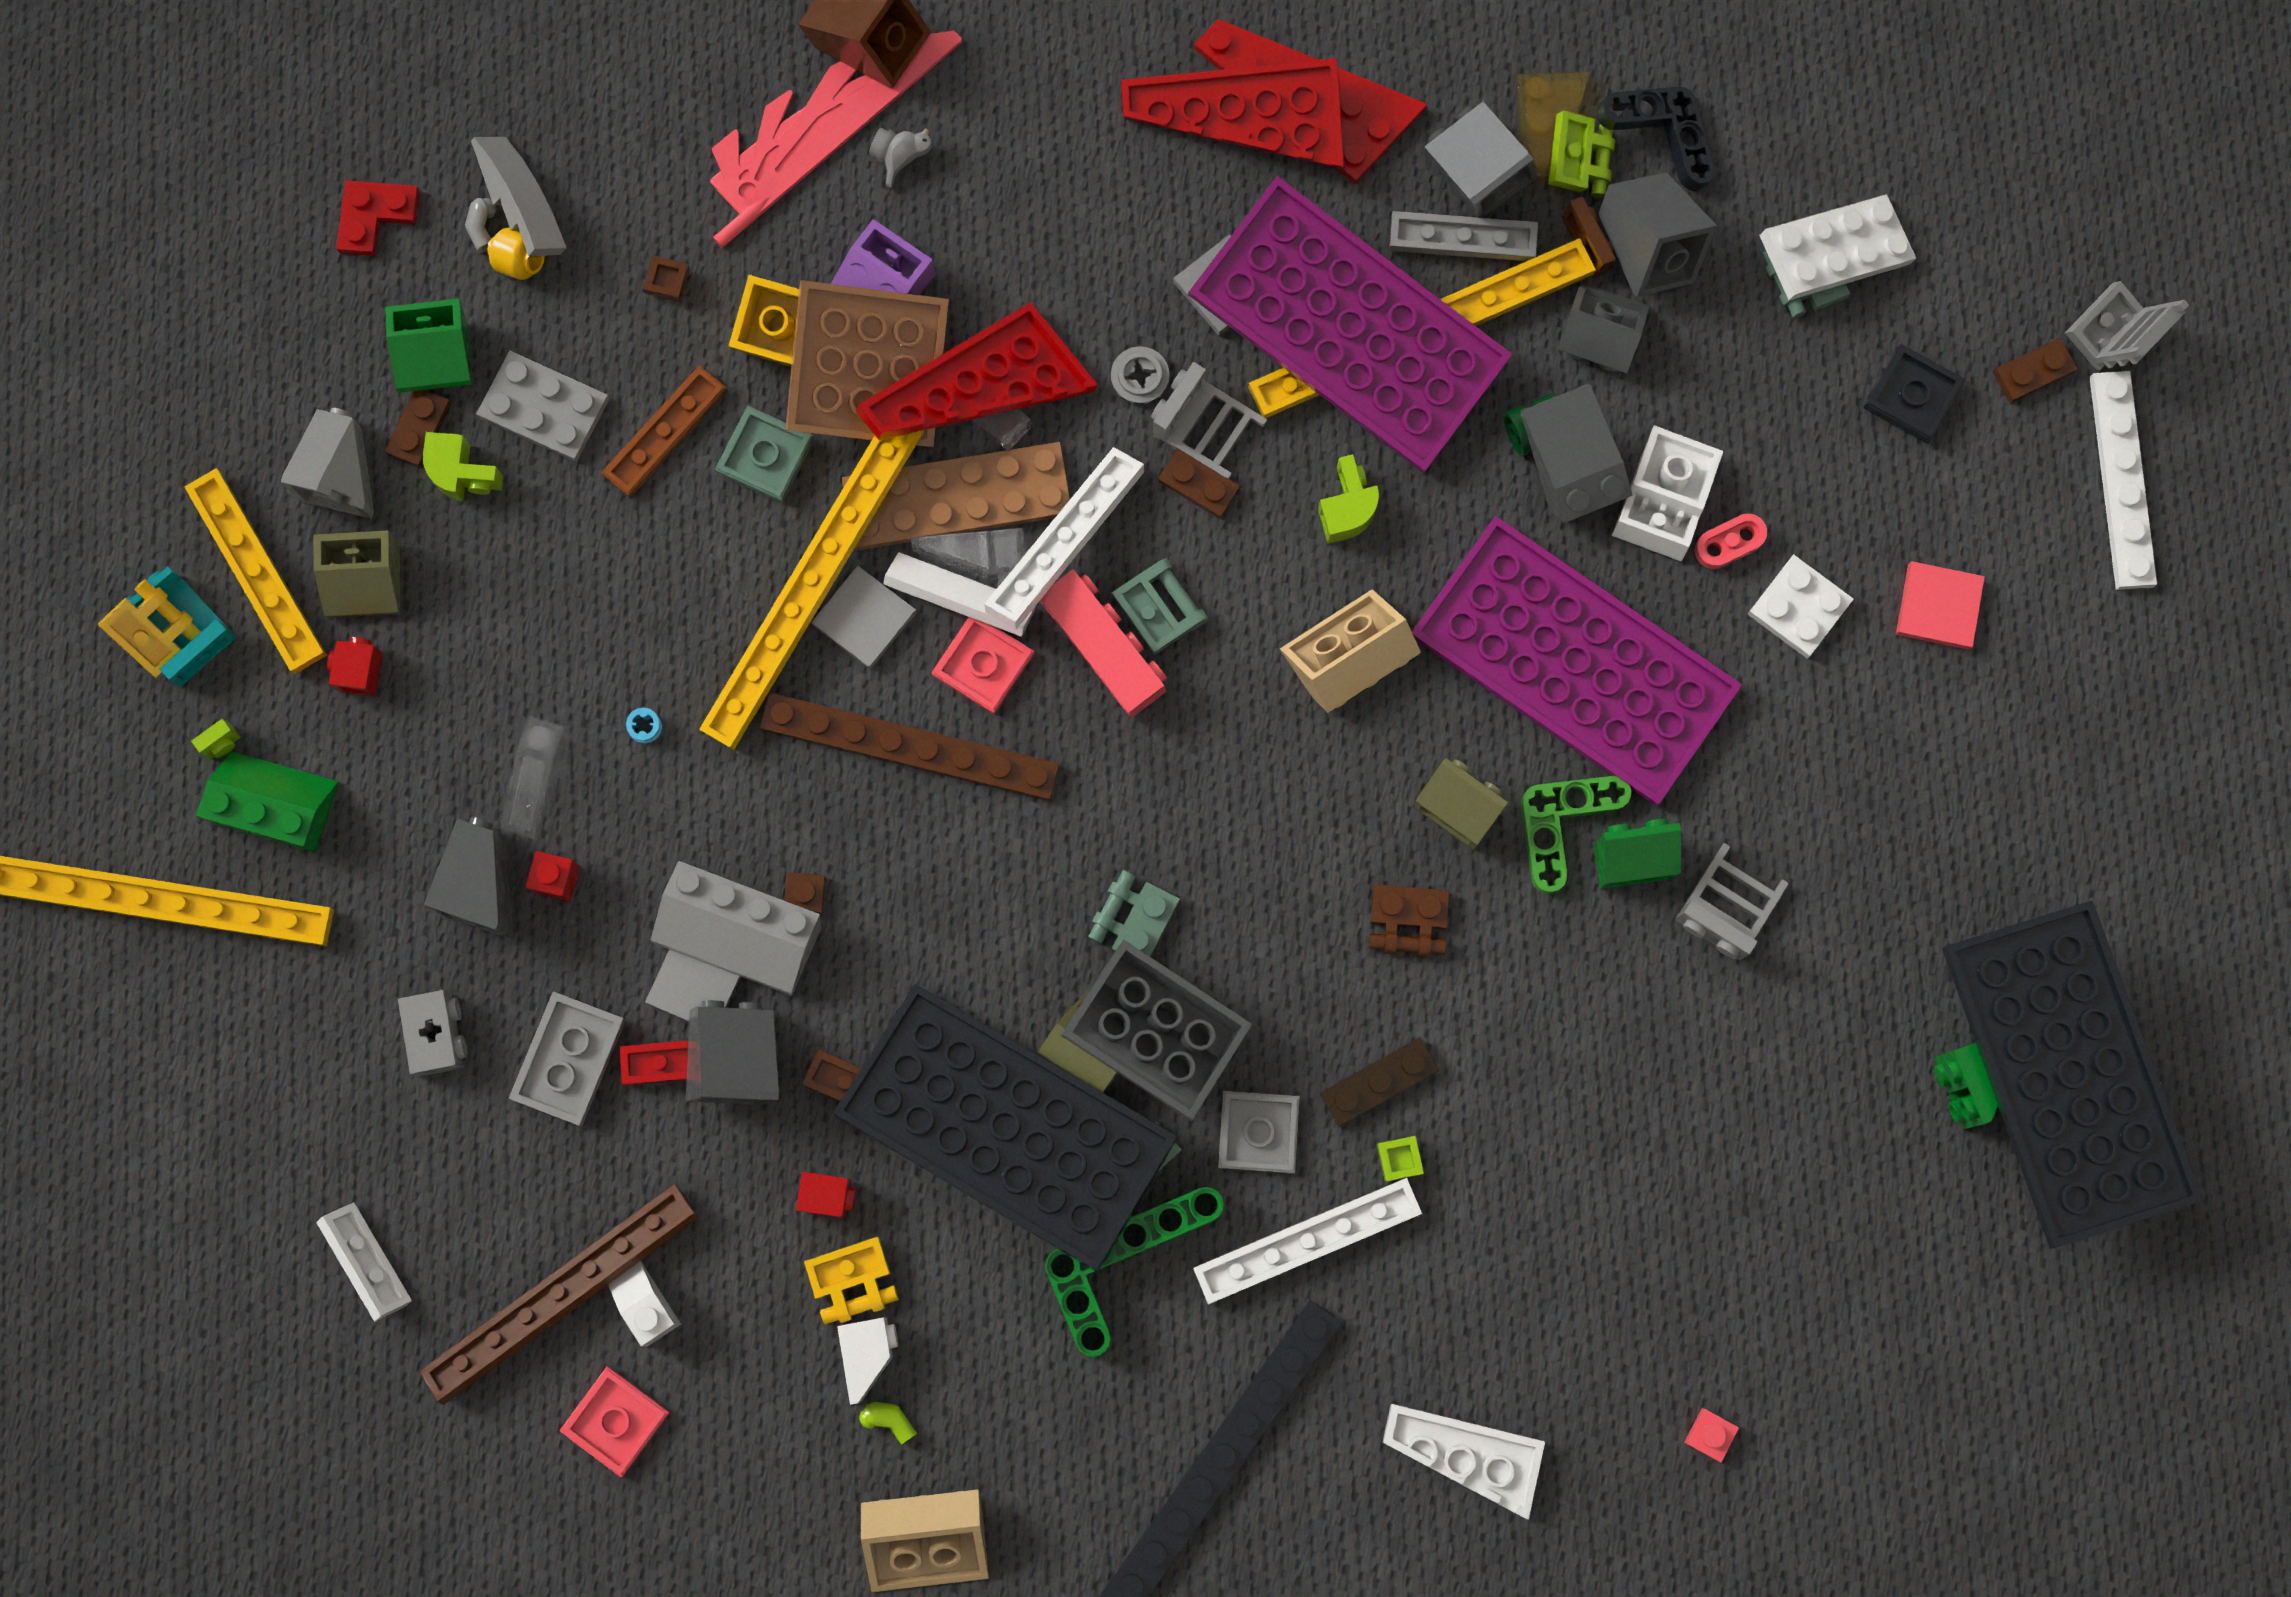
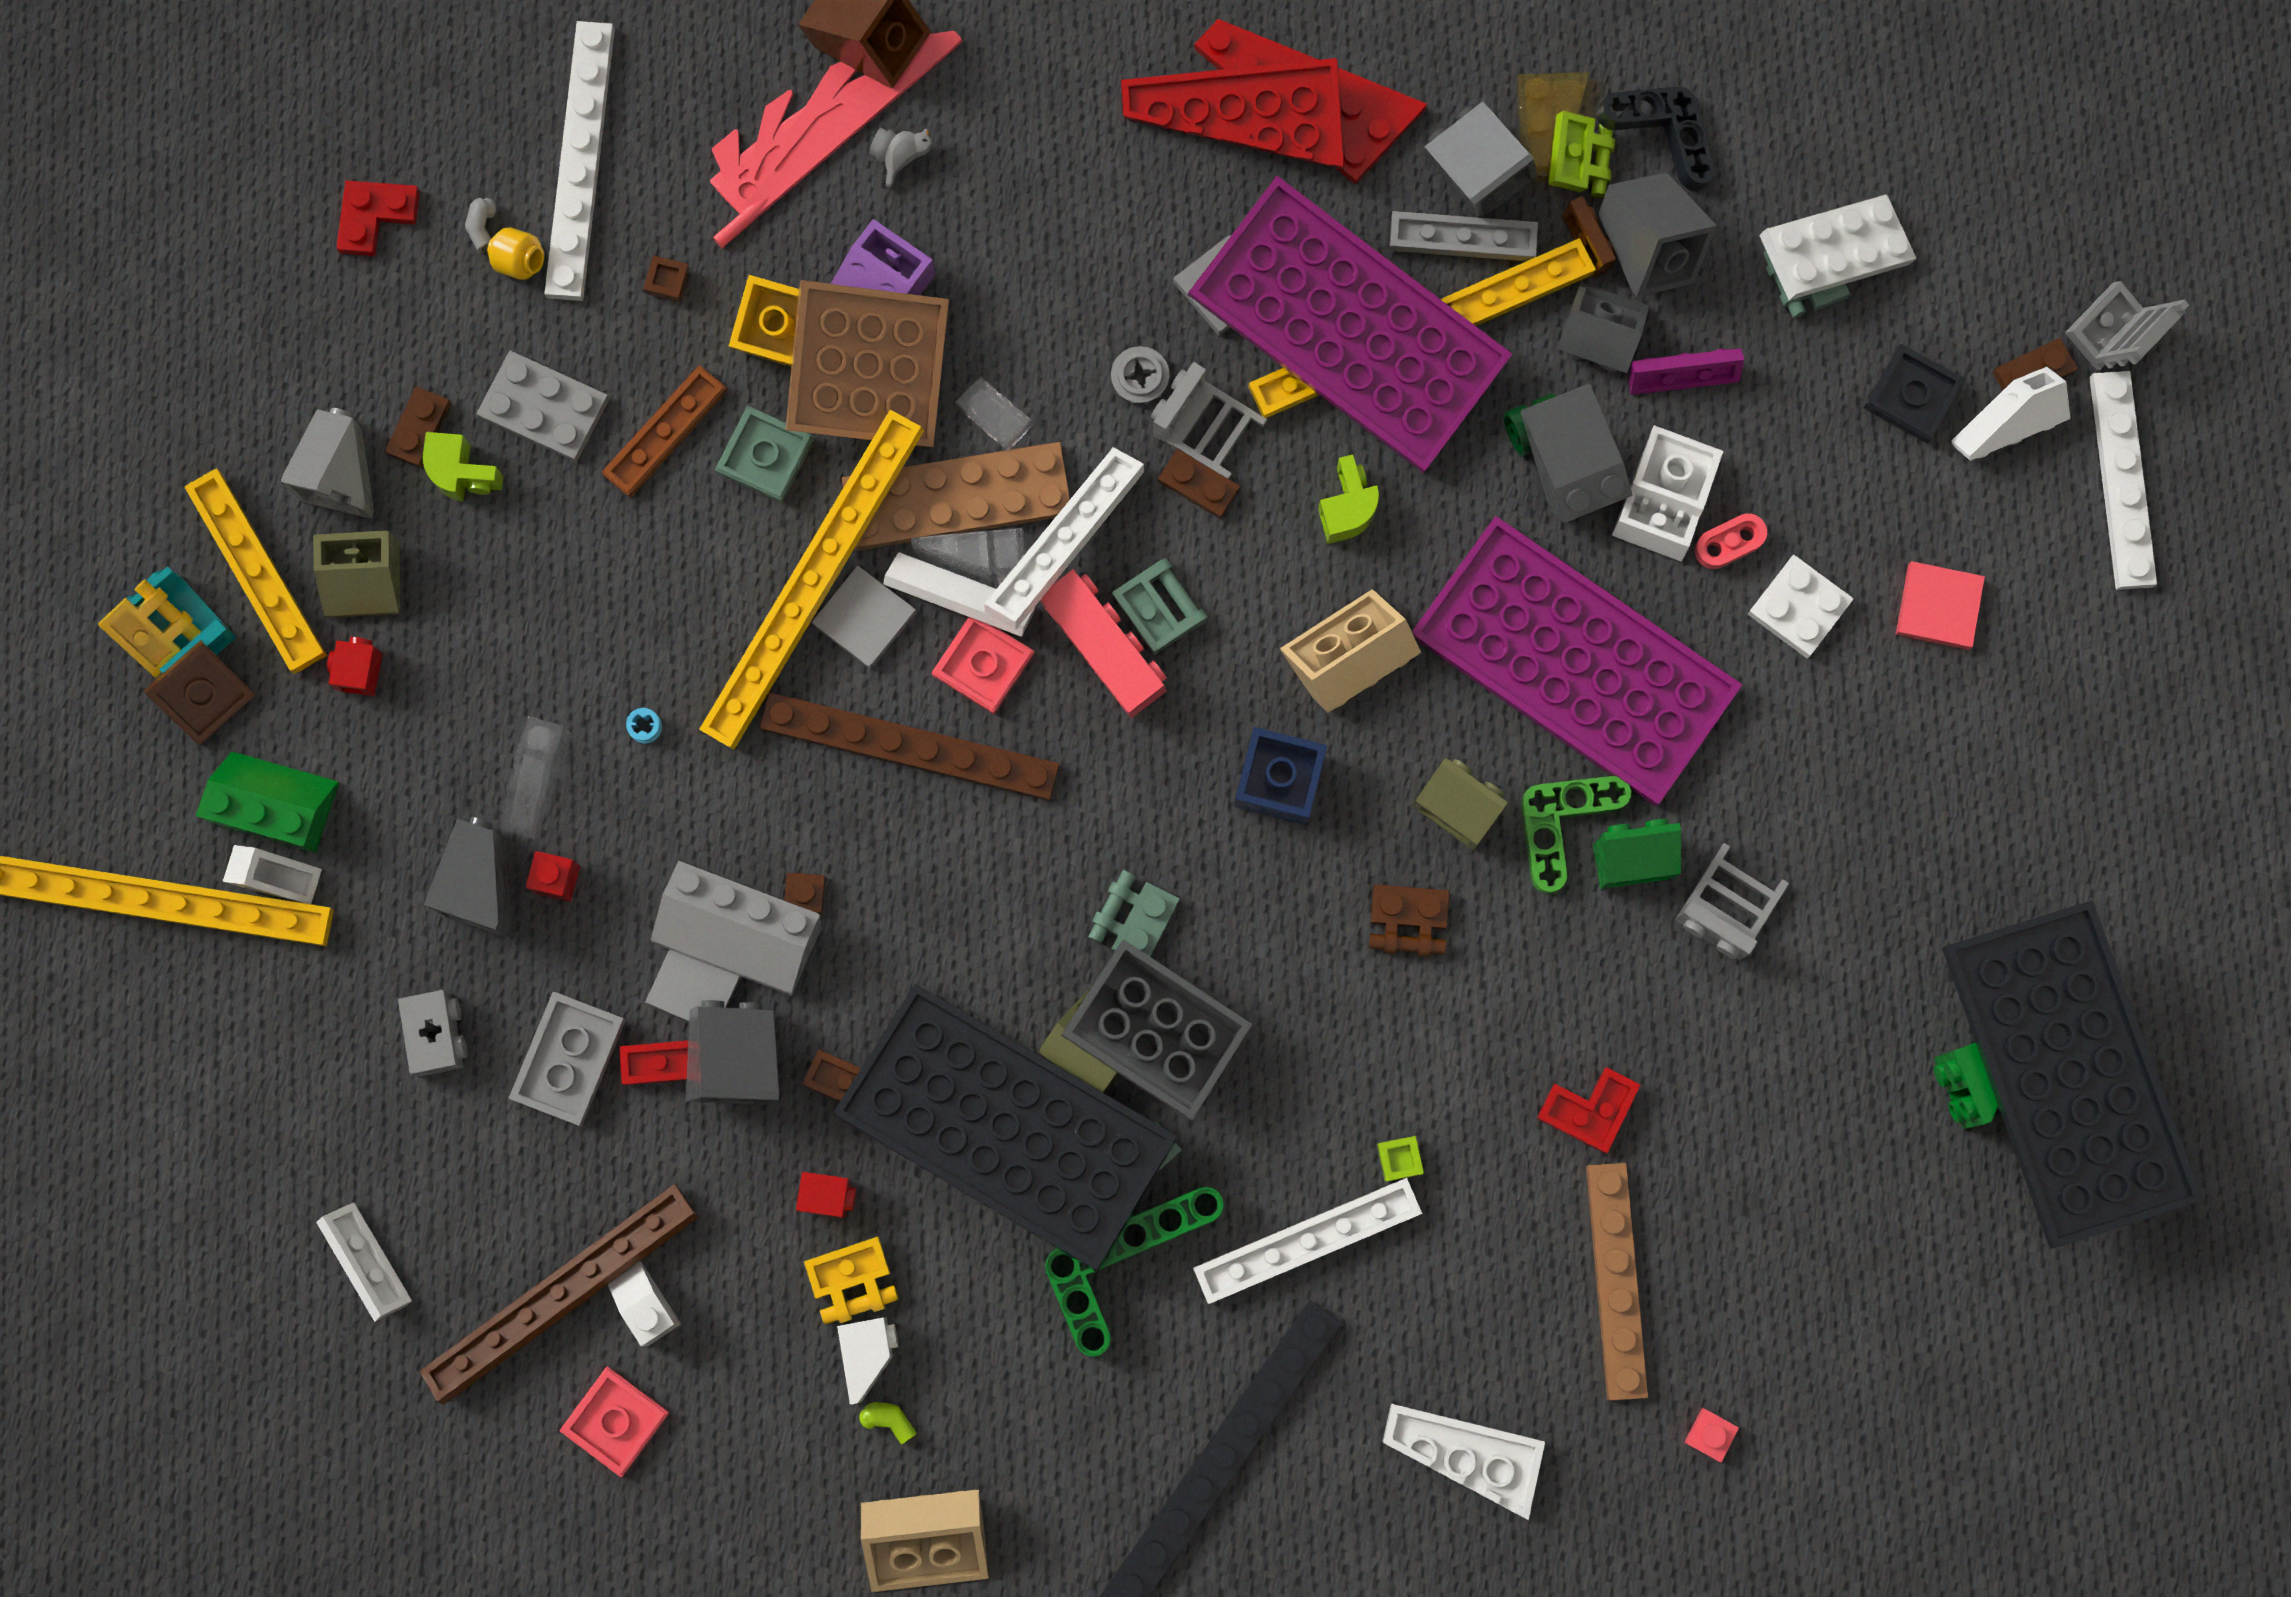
lime plate [191,719,241,759] -> none
green slope [385,298,472,393] -> none
light grey slope [471,137,566,256] -> none
red wing [856,302,1098,440] -> none
light grey tile [1218,1091,1300,1174] -> none
dark brown plate [1320,1037,1439,1127] -> none
none -> reddish brown plate [144,640,255,745]
none -> white slope [223,845,322,904]
none -> white plate [544,21,615,301]
none -> dark blue brick [1234,727,1327,825]
none -> red plate [1536,1067,1640,1154]
none -> medium nougat plate [1586,1163,1648,1400]
none -> magenta plate [1628,348,1744,395]
none -> white slope [1952,367,2070,461]

